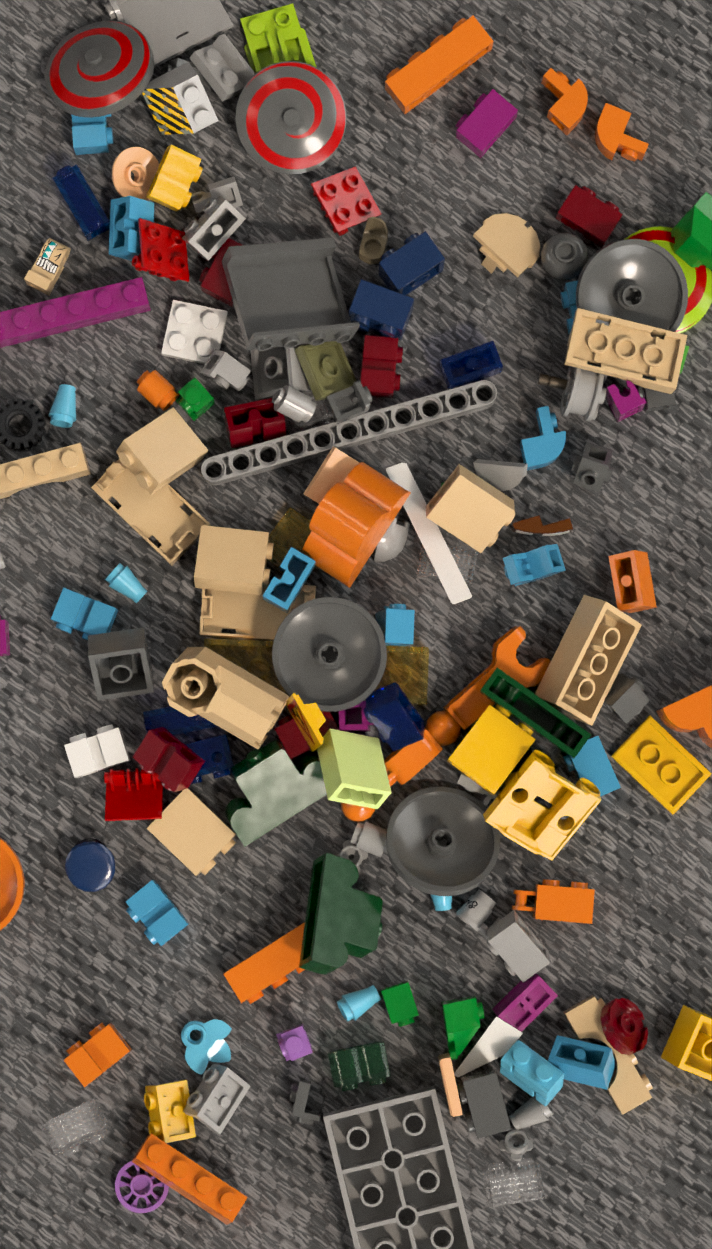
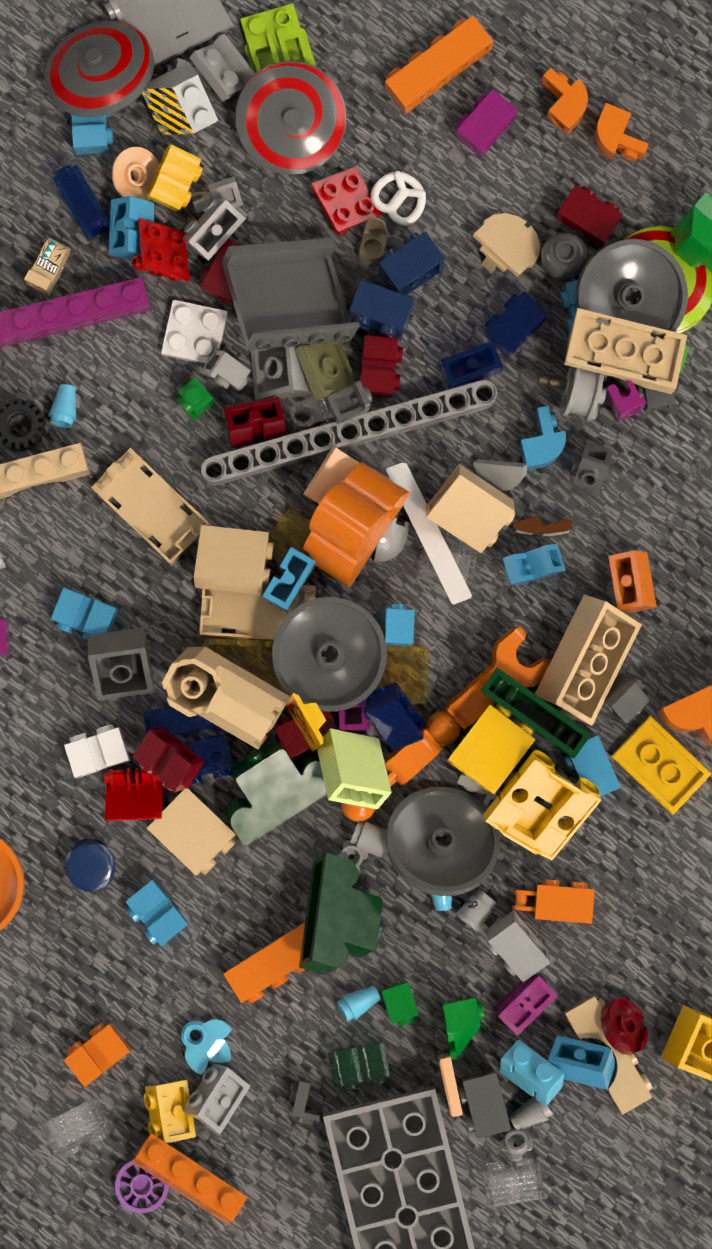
medium azure cone [105,563,147,603] -> none
tan brick [116,407,209,495] -> none
orange brick [137,370,179,411] -> none
light grey brick [272,385,316,423] -> none
medium lavender brick [276,1024,313,1061] -> none
white sticker [454,1017,523,1077] -> none
none -> white piece [371,171,426,226]
none -> clear blue brick [484,291,548,359]

